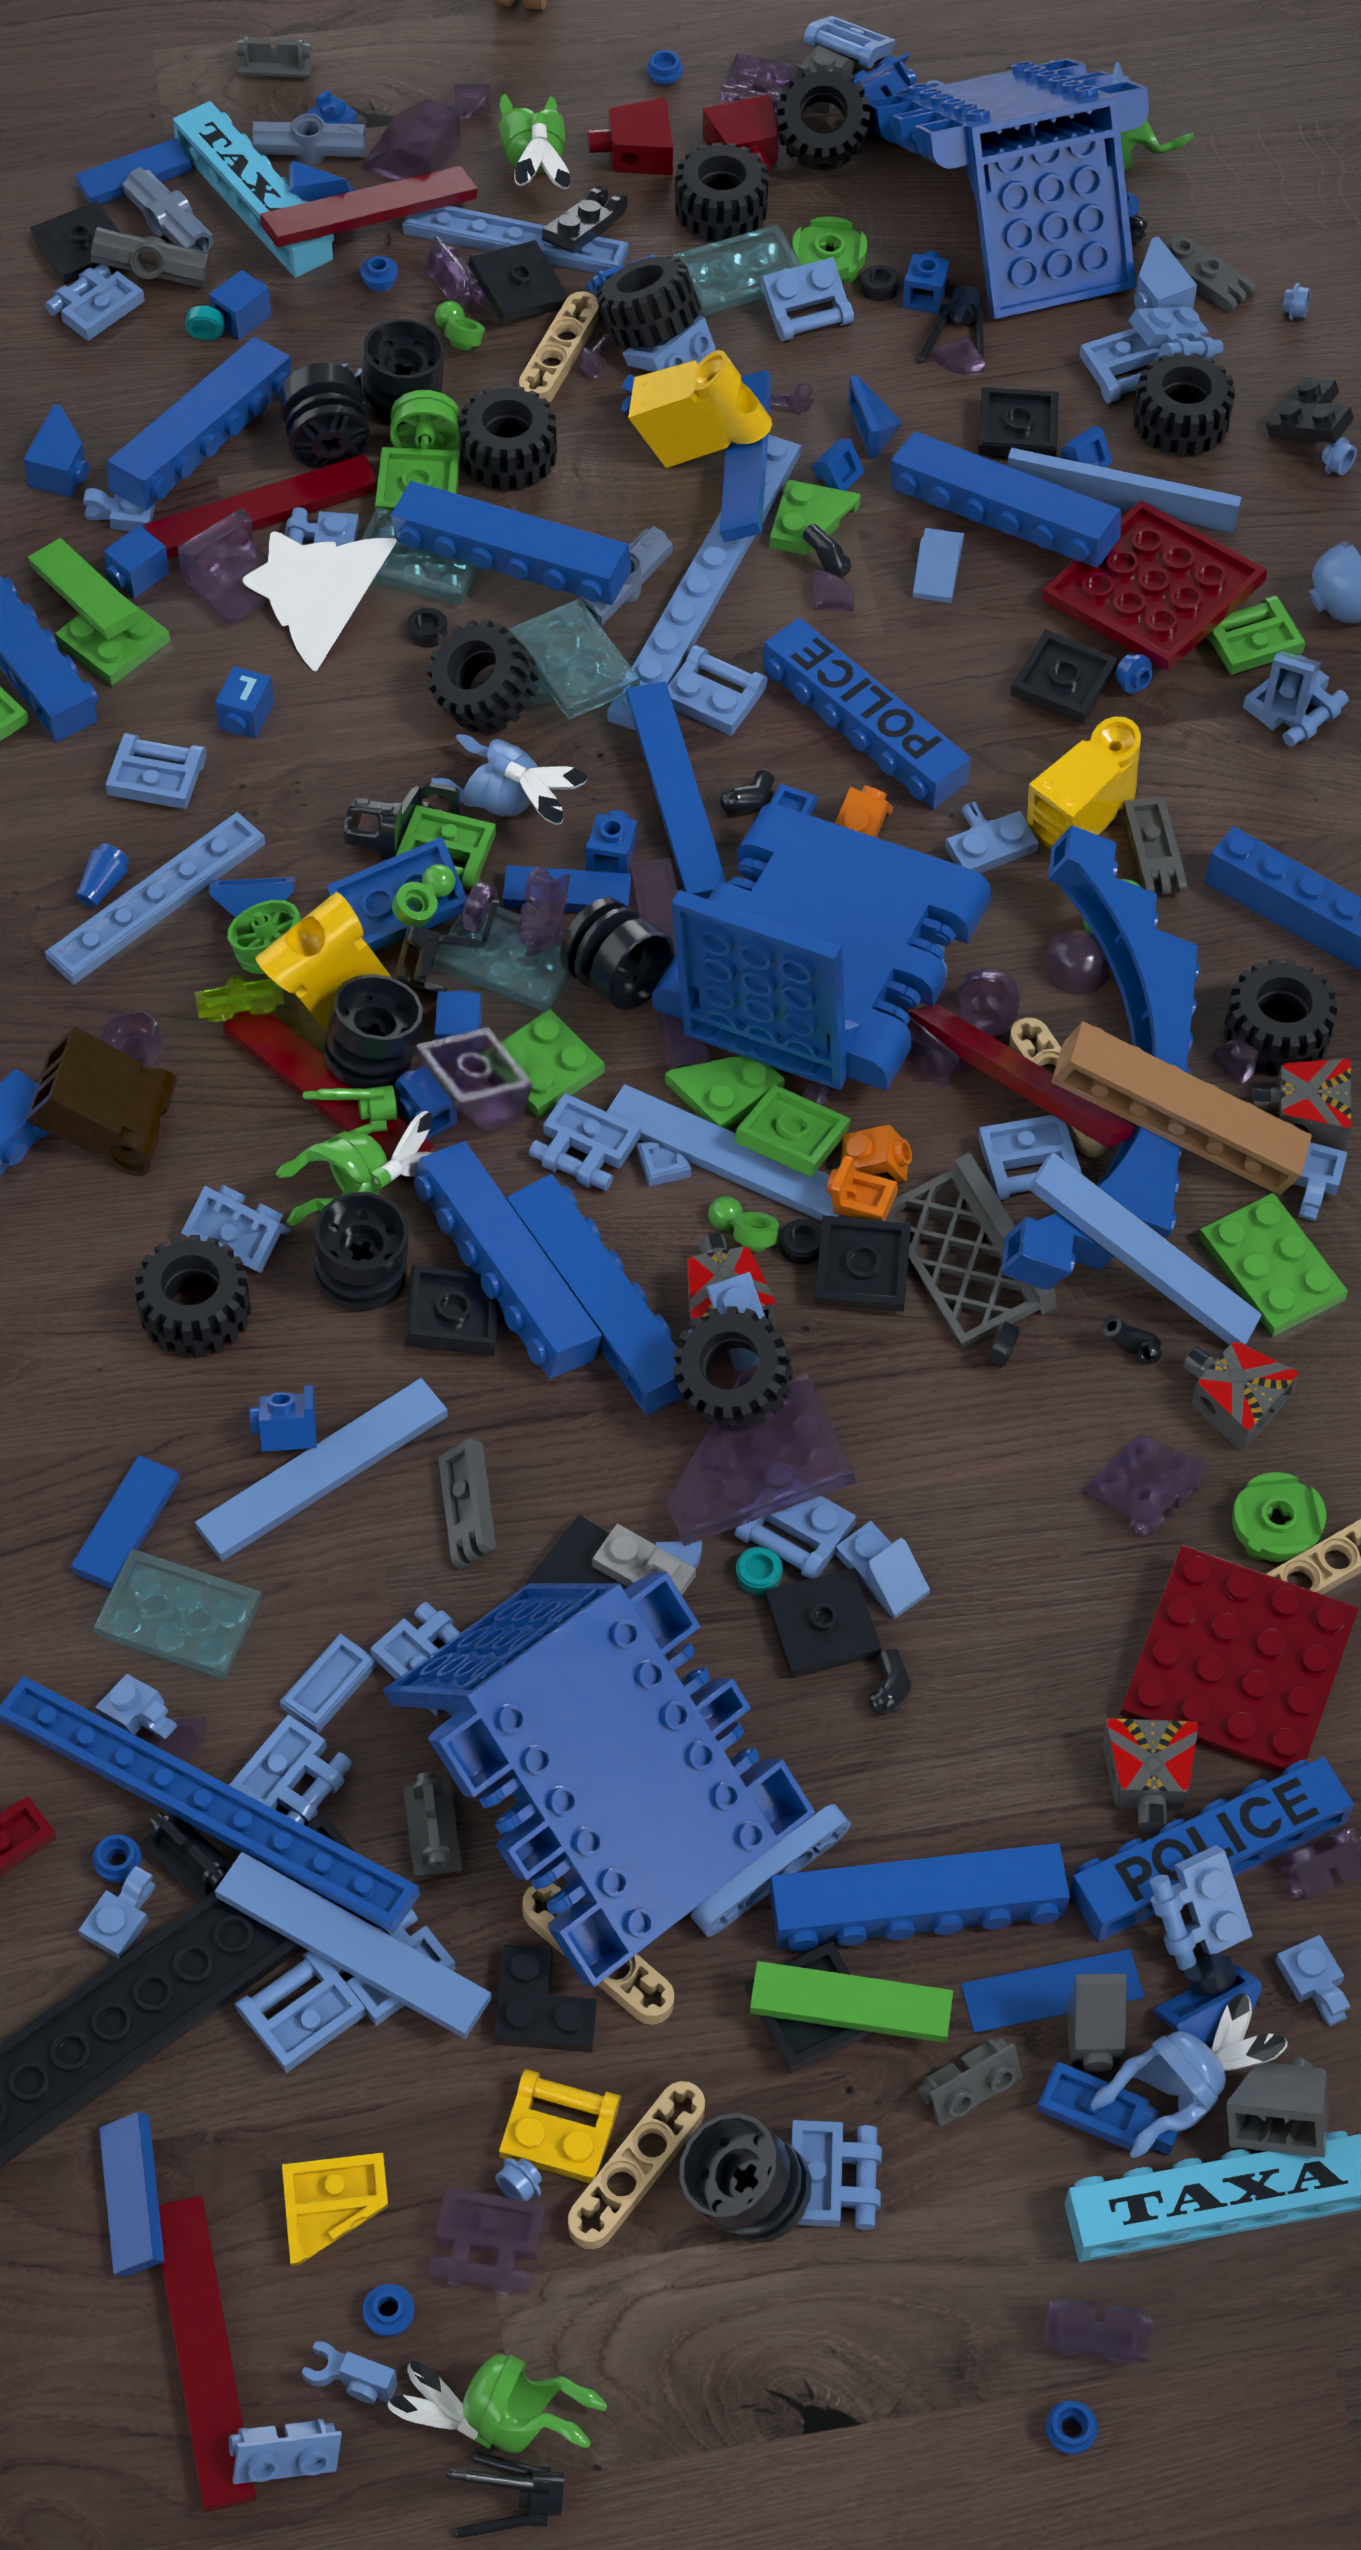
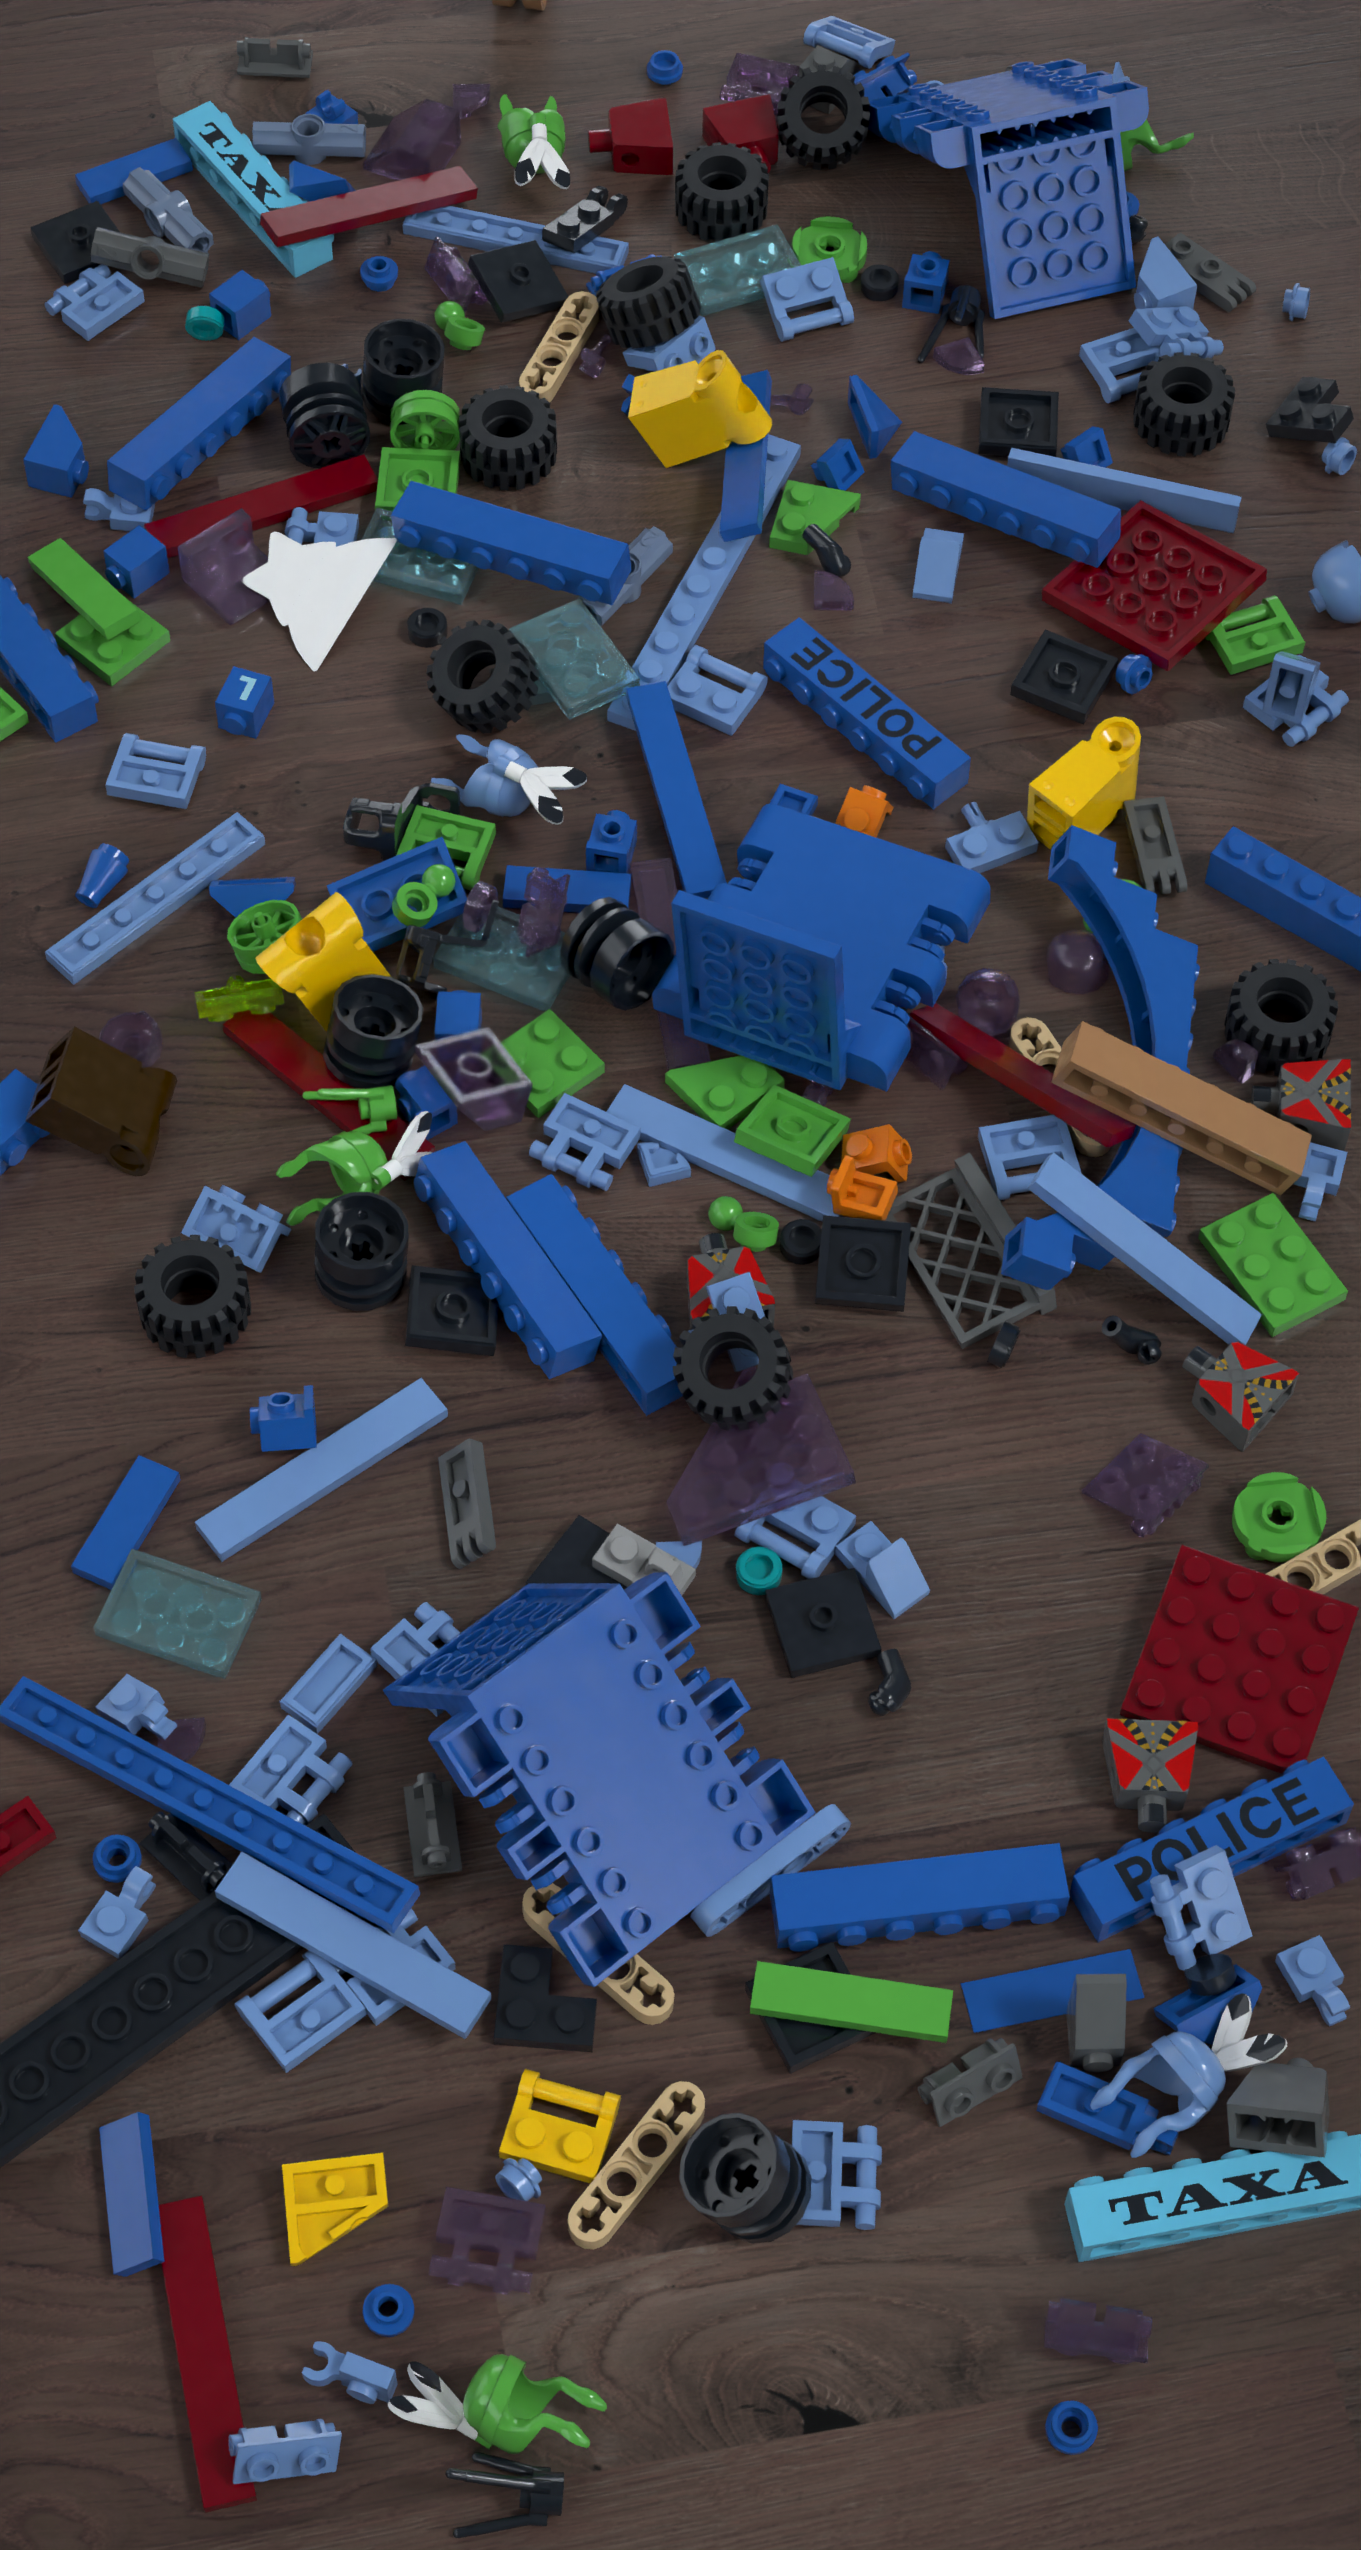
black arm [720,770,775,814] -> none

